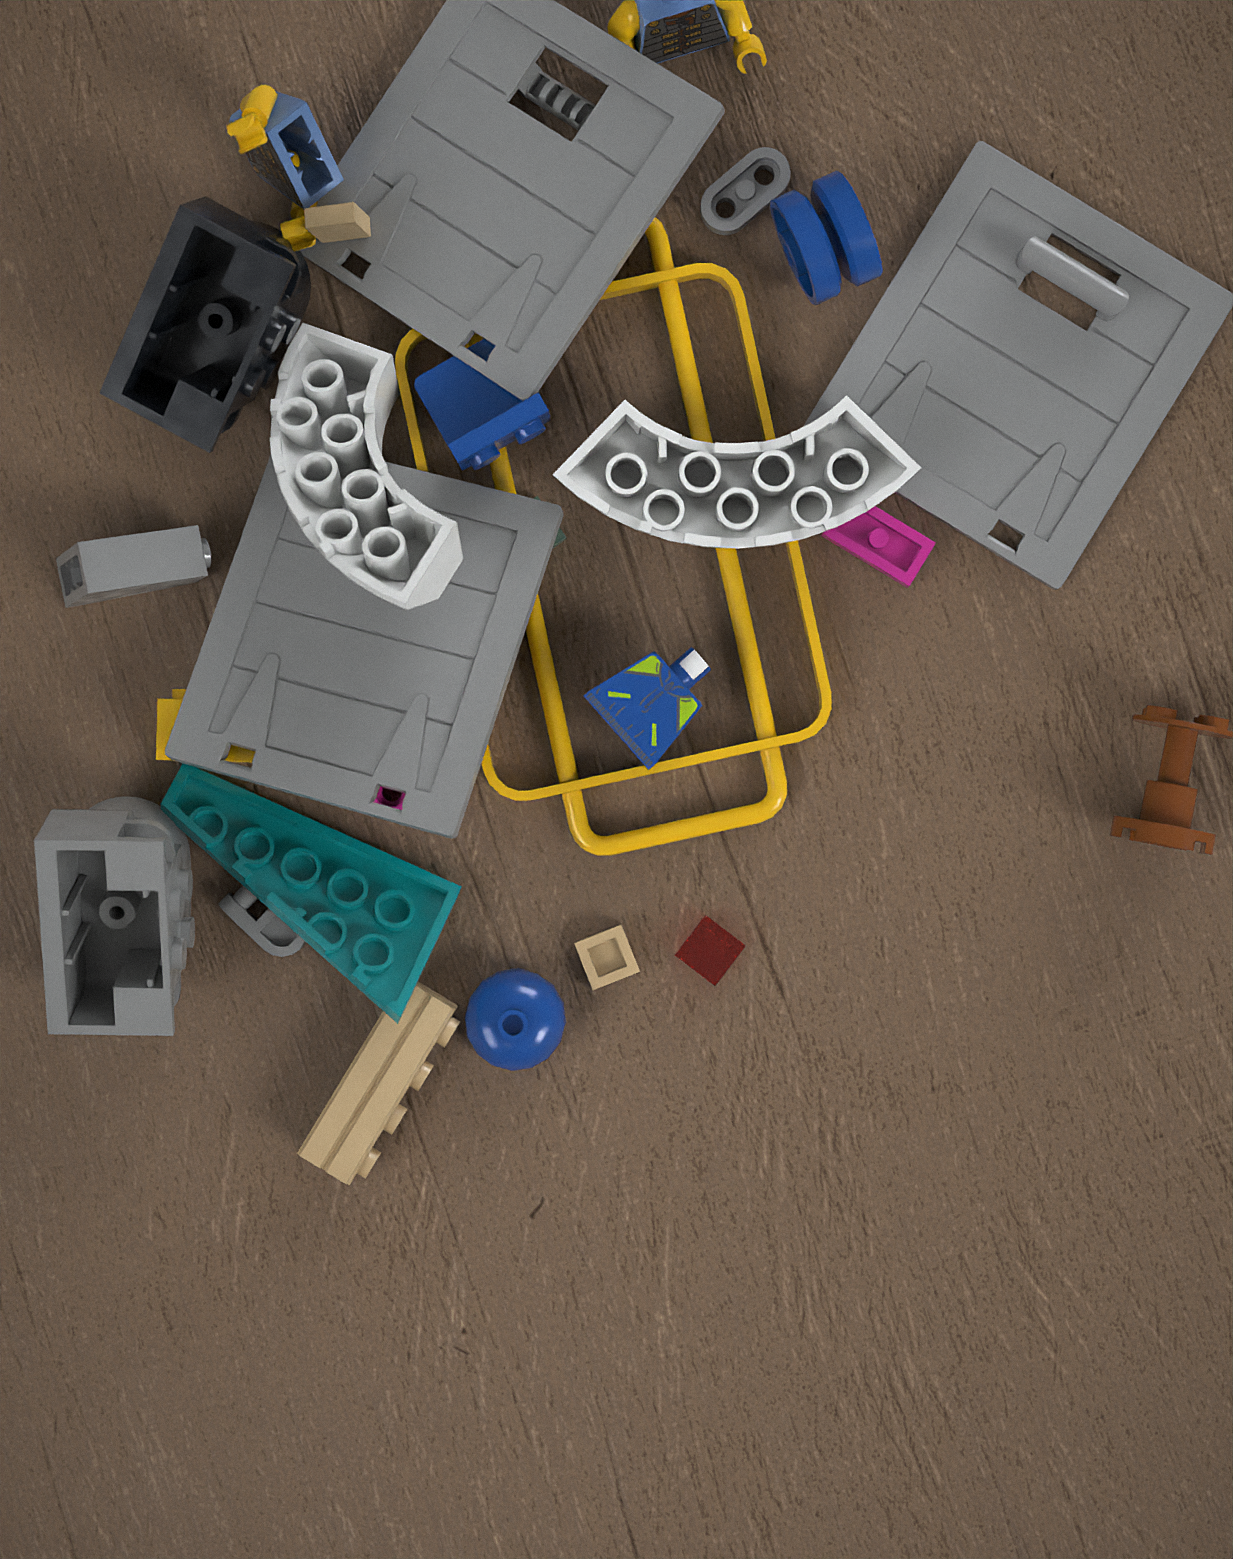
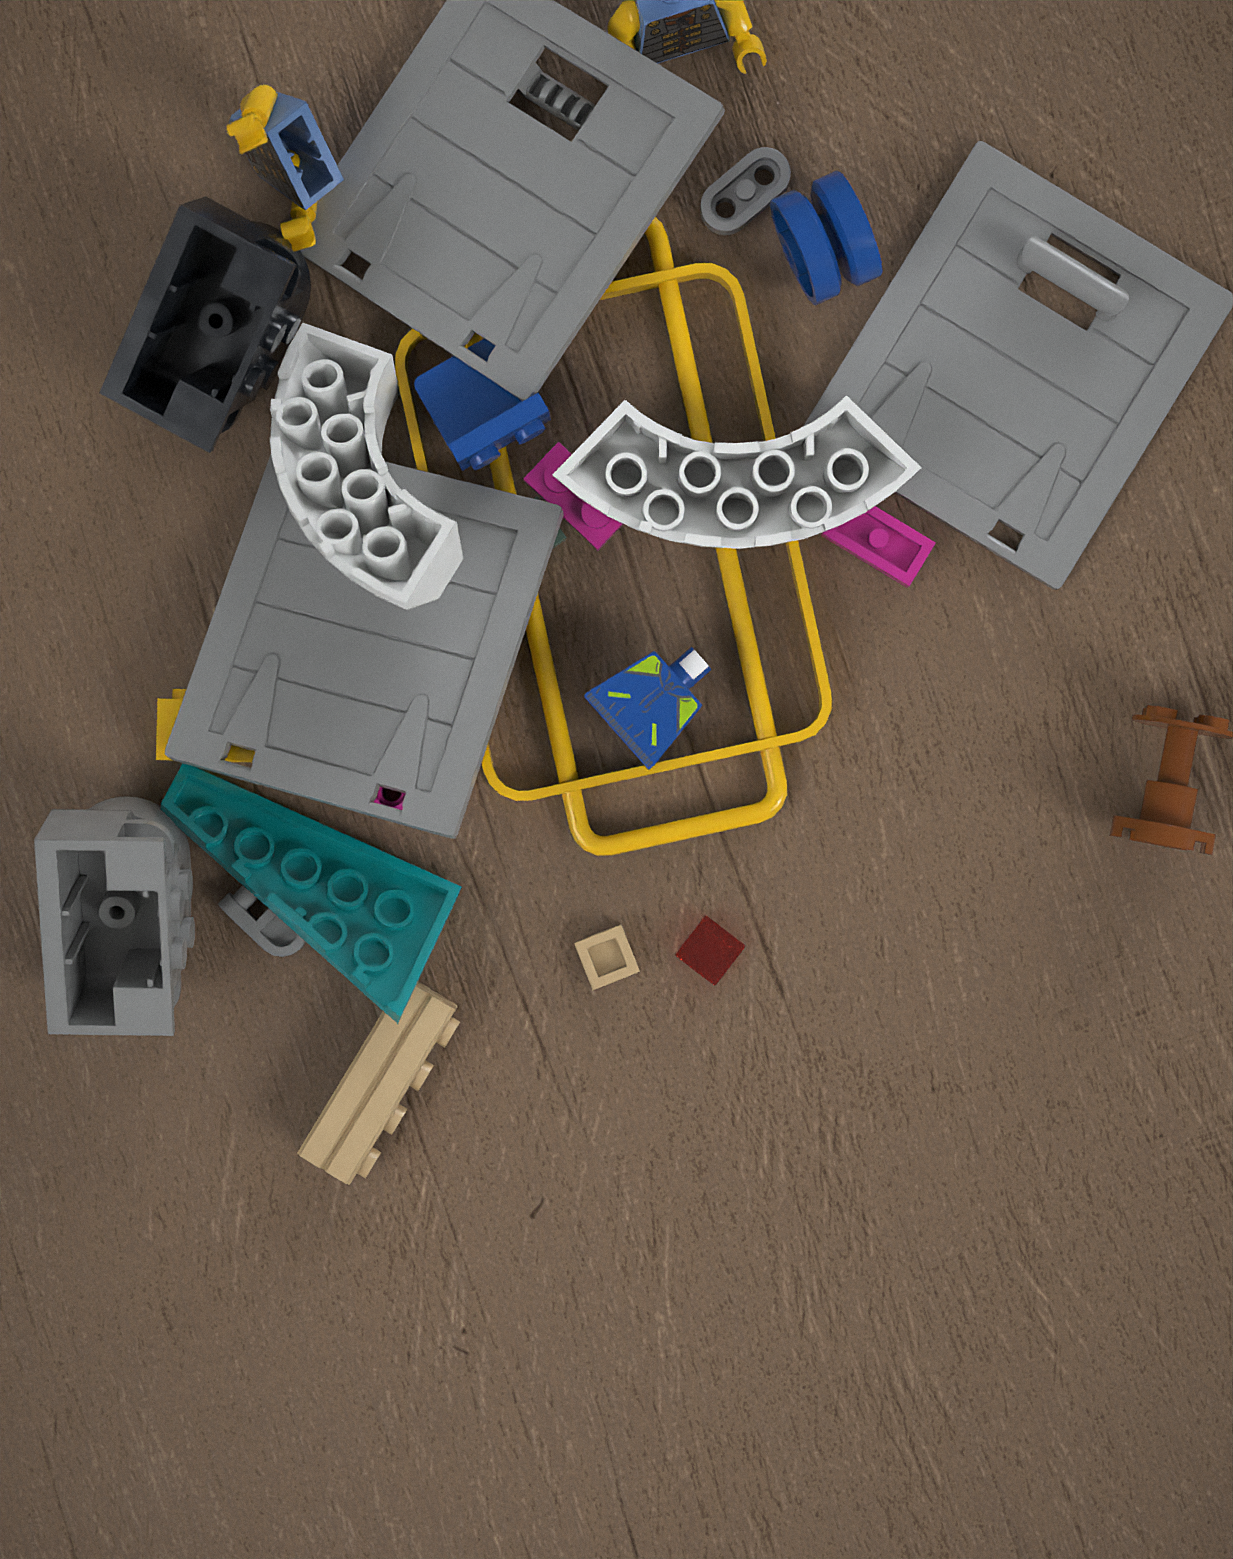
light grey slope [56,525,211,608] -> none
tan tile [304,202,371,243] -> none
blue cylinder [464,968,566,1071] -> none
none -> dark pink plate [523,442,623,551]

